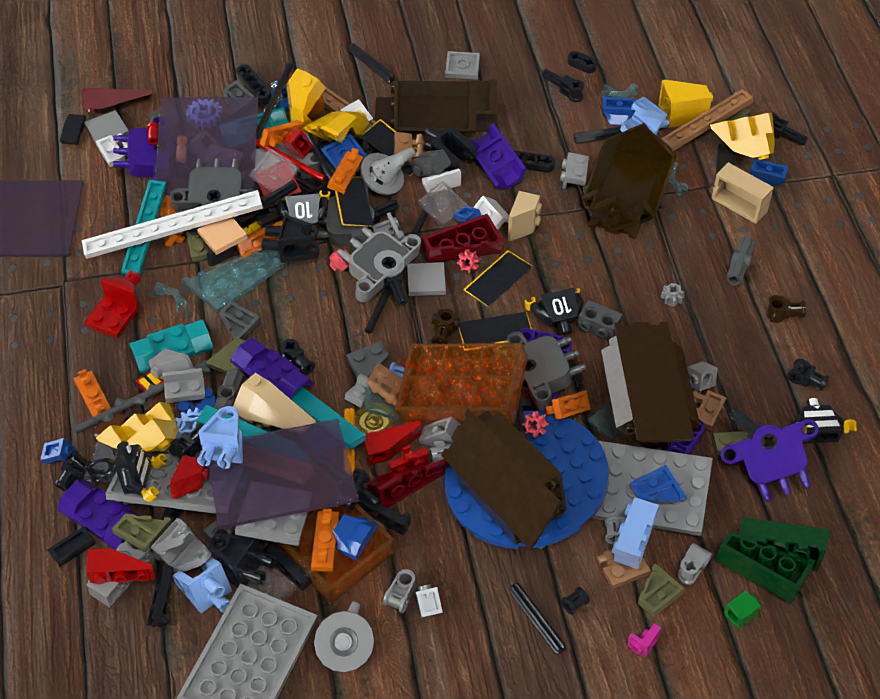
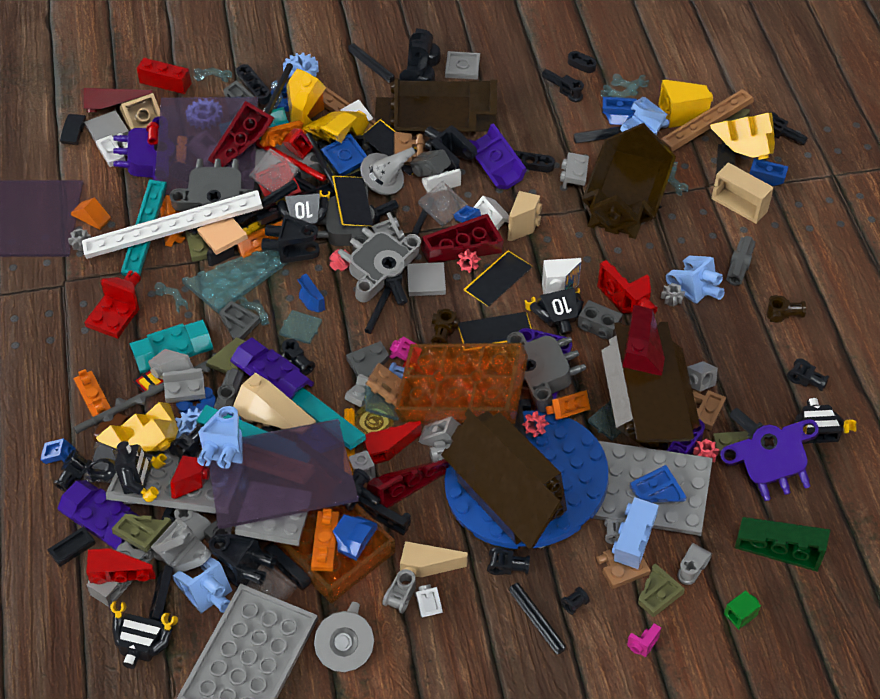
orange plate [327,147,363,194] -> none
red plate [388,445,429,473] -> none
dark green wedge [715,532,816,603] -> none
none -> light grey gear [68,229,91,251]
none -> orange slope [71,197,111,230]
none -> black torso [111,601,178,669]
none -> tan slope [120,93,163,130]
none -> red brick [136,58,191,94]
none -> light grey piece [174,509,211,541]
none -> clear light blue arm [194,67,232,82]
none -> dark red wedge [208,101,275,167]
none -> clear light blue arm [238,297,270,326]
none -> clear light blue piece [279,310,322,344]
none -> light blue gear [283,53,319,78]
none -> blue slope [297,274,325,313]
none -> light grey bracket [349,451,375,481]
none -> dark pink bracket [389,336,422,364]
none -> black piece [399,28,441,81]
none -> tan slope [400,541,468,577]
none -> black connector [487,547,530,575]
none -> white slope [542,258,581,294]
none -> red plate [597,260,658,314]
none -> clear light blue arm [611,74,649,89]
none -> dark red wedge [622,305,665,376]
none -> light blue piece [666,256,725,304]
none -> coral gear [693,439,719,462]

